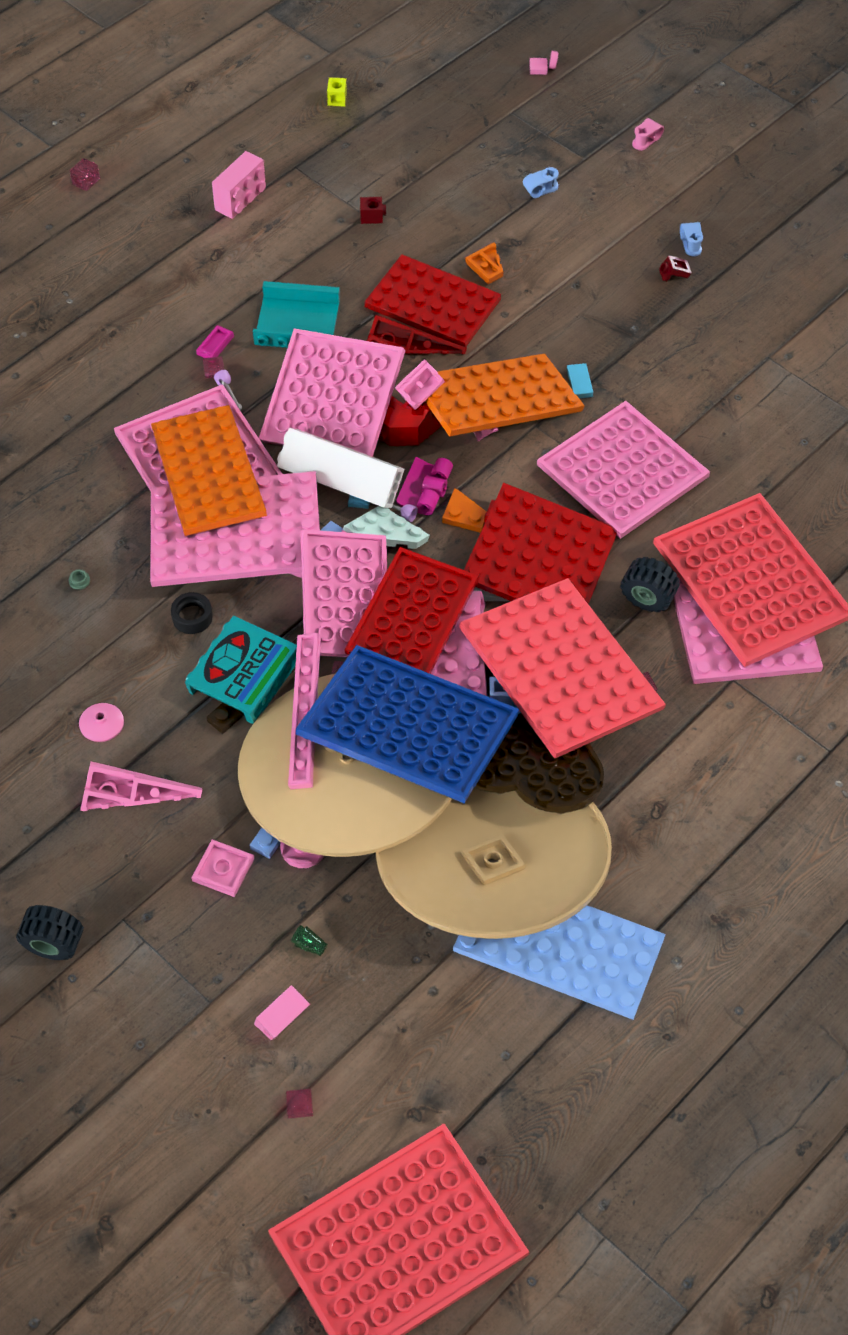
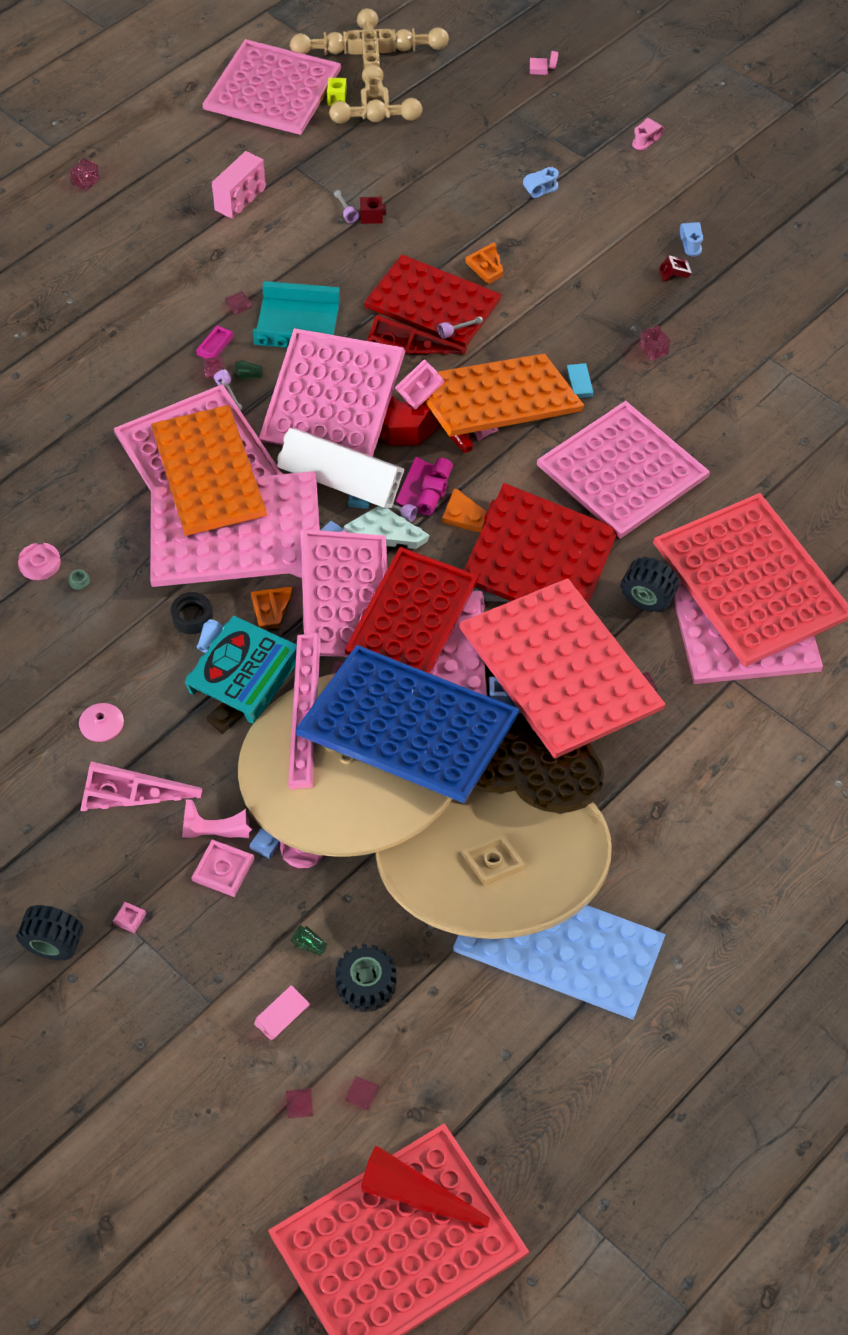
none -> bright pink tile [18,543,61,580]
none -> bright pink tile [113,902,146,934]
none -> bright pink animal [182,799,252,838]
none -> light blue cone [197,619,223,653]
none -> bright pink plate [203,39,341,135]
none -> clear pink tile [225,291,252,315]
none -> clear green cone [233,360,262,379]
none -> orange wing [251,586,292,630]
none -> tan piece [290,8,449,124]
none -> lavender hinge [334,190,359,223]
none -> black wheel [336,944,397,1012]
none -> clear pink tile [345,1076,379,1110]
none -> red wedge [361,1145,490,1228]
none -> lavender hinge [438,316,483,339]
none -> red cone [448,433,474,453]
none -> clear pink brick [640,326,670,361]

